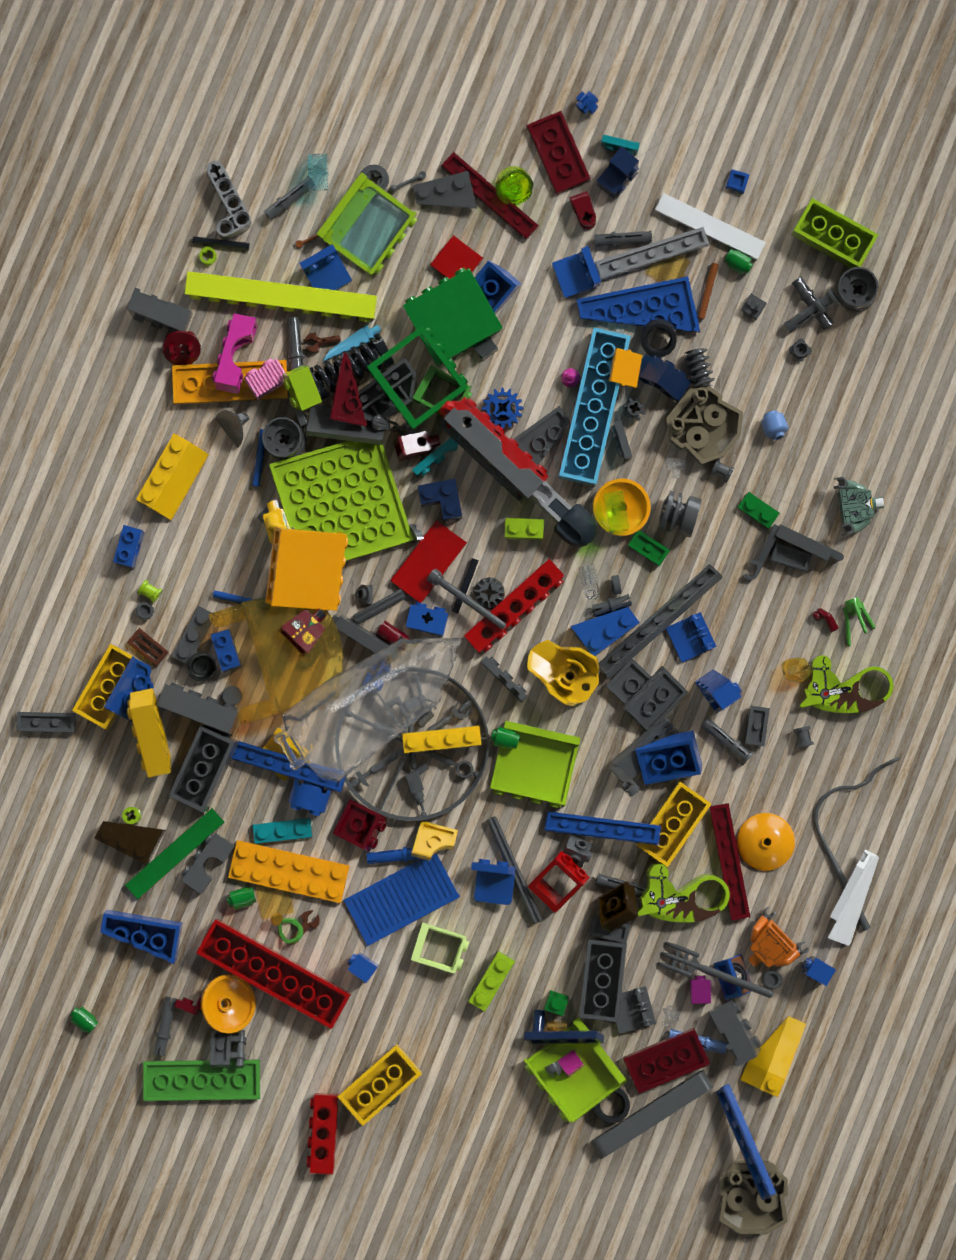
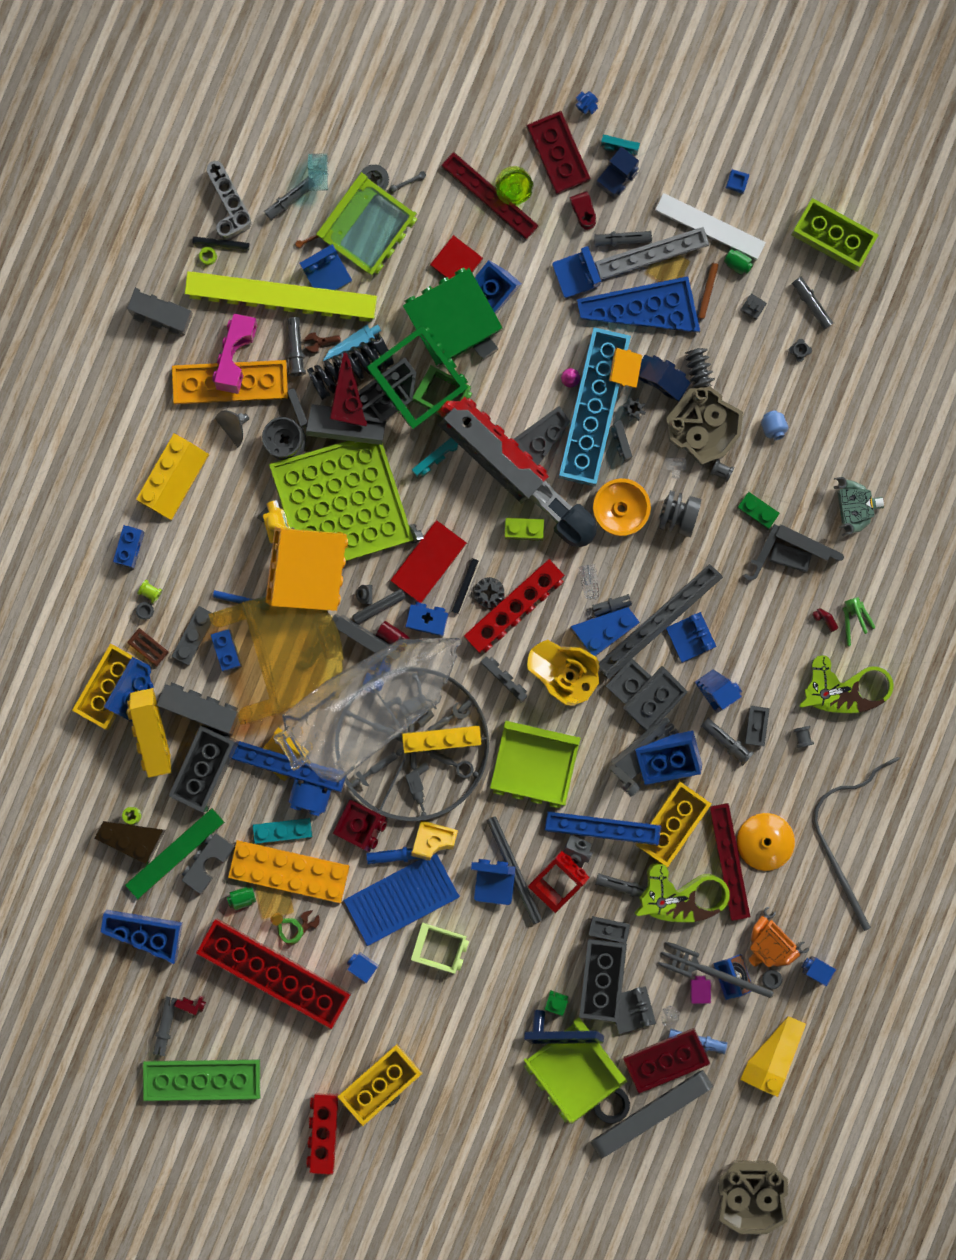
dark grey plate [16,712,76,733] -> none
green brick [69,1006,99,1034] -> none
dark red plate [163,331,201,365] -> none
pearl dark grey hair [187,652,216,681] -> none
light orange dish [201,975,256,1033] -> none
dark grey plate [210,1029,247,1069] -> none
dark grey tile [223,686,242,705] -> none
bright pink brick [244,358,286,400] -> none
blue bar [252,429,265,487] -> none
dark red torso [278,609,326,656] -> none
lime brick [282,365,322,411] -> none
dark grey piece [371,414,414,436] -> none
dark red torso [394,431,440,462] -> none
dark grey wing [413,171,477,209] -> none
dark blue brick [418,479,463,522] -> none
dark grey piece [427,568,506,629] -> none
lime brick [468,950,515,1012] -> none
blue gear [482,388,523,430] -> none
green brick [490,726,520,750] -> none
dark grey hinge [544,1061,562,1078] -> none
clear yellow tile [548,1021,567,1031] -> none
dark pink slope [558,1050,585,1077] -> none
dark brown brick [598,881,638,933] -> none
clear neon green brick [603,490,630,534] -> none
dark grey tile [611,575,622,595] -> none
green plate [628,530,670,567] -> none
black tyre [641,319,677,357] -> none
dark grey wedge [710,999,761,1067] -> none
blue tile [716,1084,776,1200] -> none
clear yellow hair [782,658,812,683] -> none
dark grey pin [785,289,840,333] -> none
white wedge [828,849,879,945] -> none
dark grey wheel [837,267,879,312] -> none

